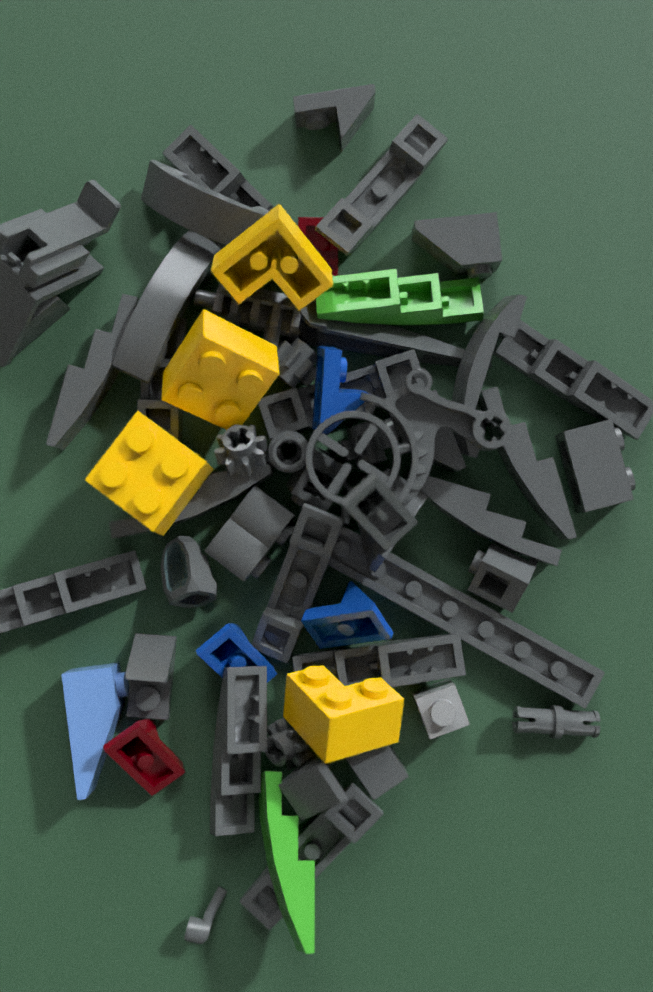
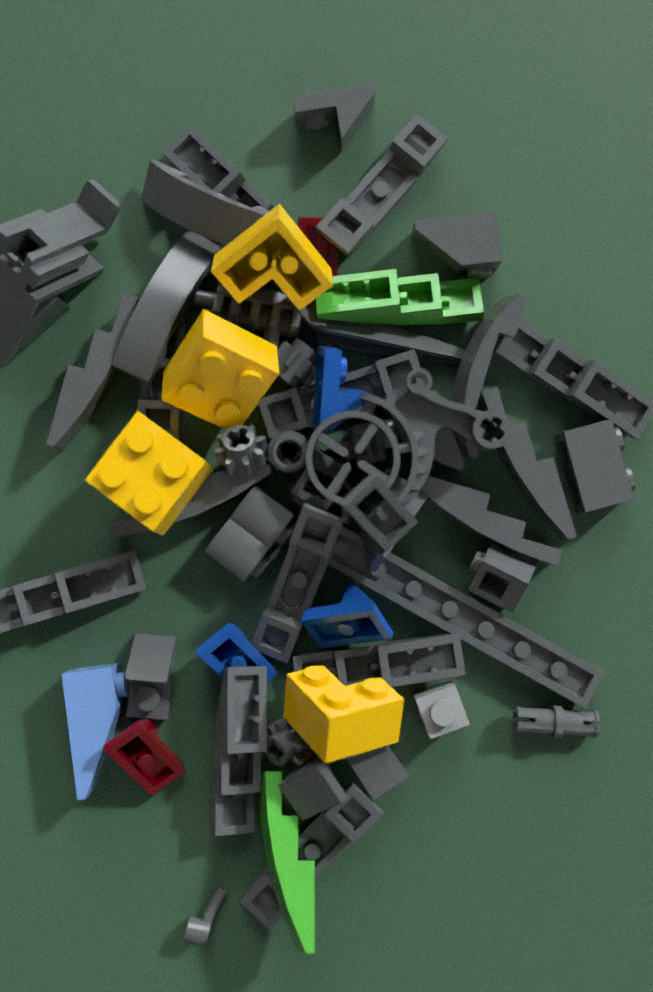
dark grey rock [160,536,217,608] -> none

